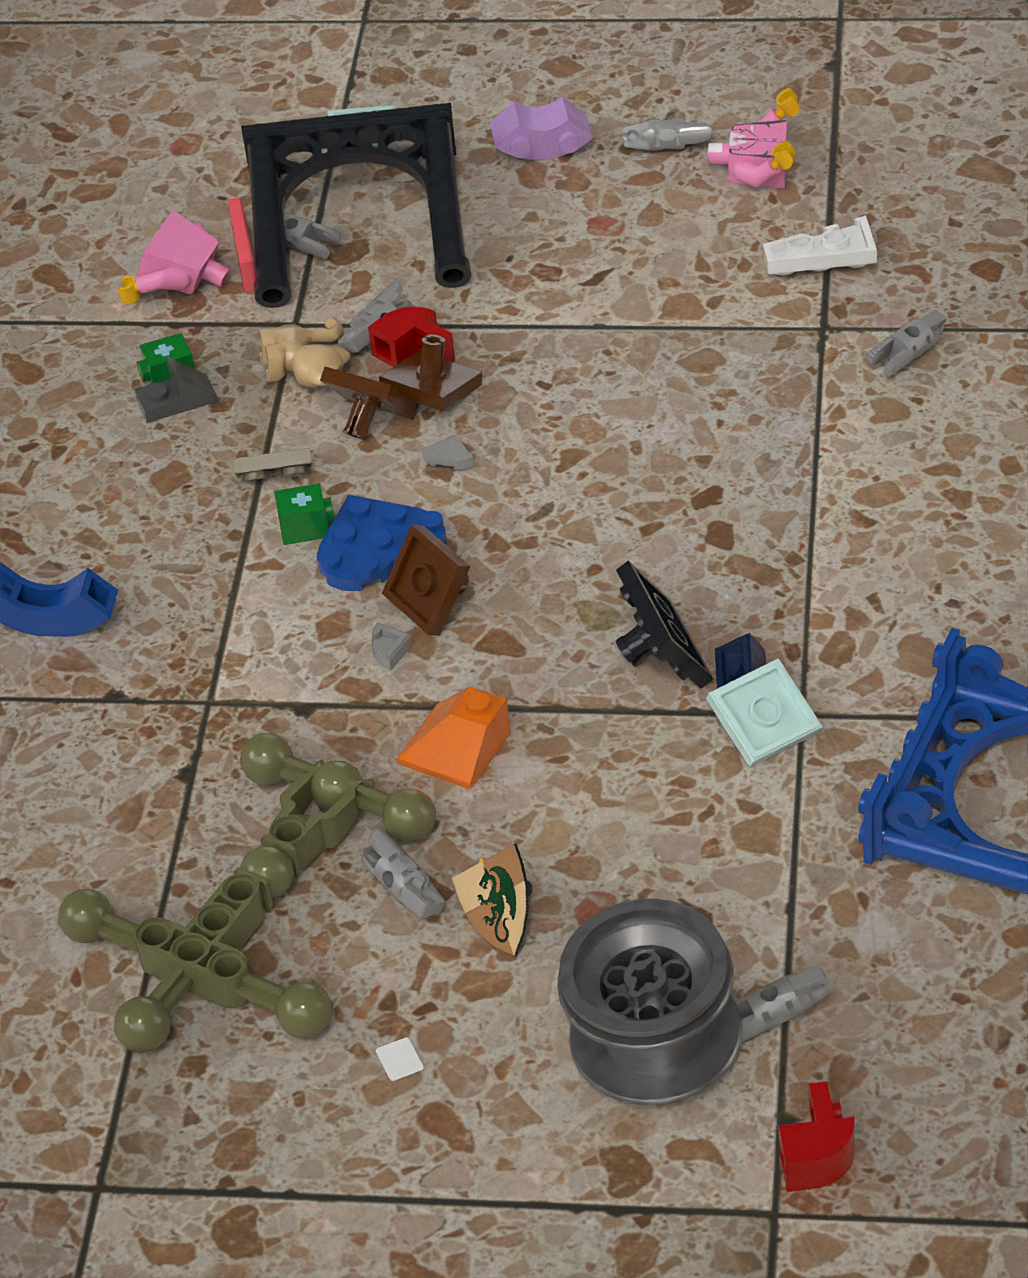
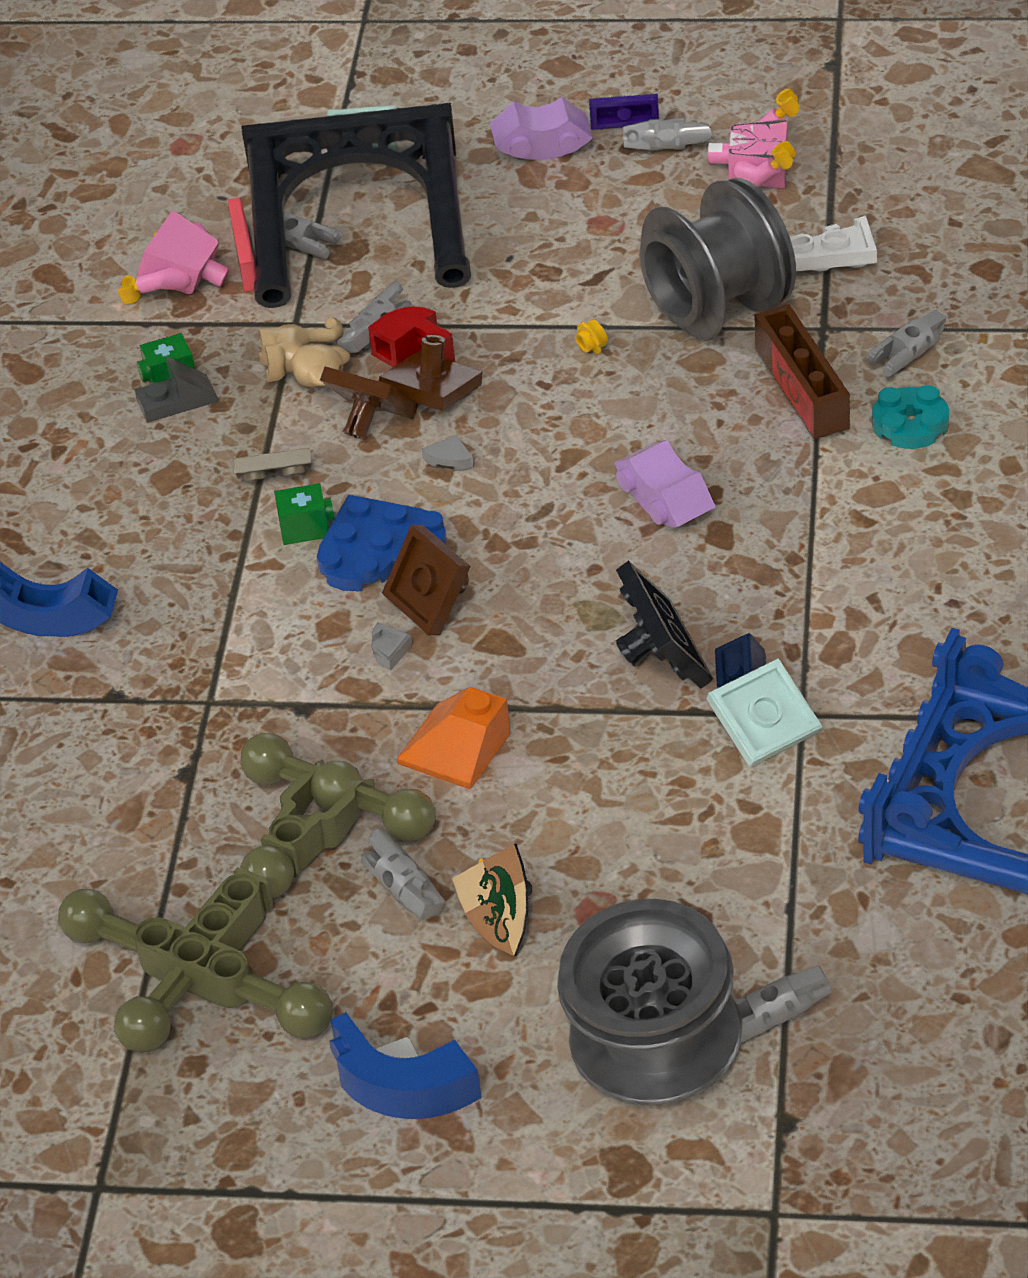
red brick [779,1081,855,1192] -> none
none -> blue arch [329,1012,481,1119]
none -> yellow plate [575,319,608,355]
none -> dark purple slope [589,94,659,130]
none -> lavender brick [614,440,716,527]
none -> flat silver wheel [639,178,796,340]
none -> reddish brown brick [754,304,850,439]
none -> teal plate [872,385,949,449]

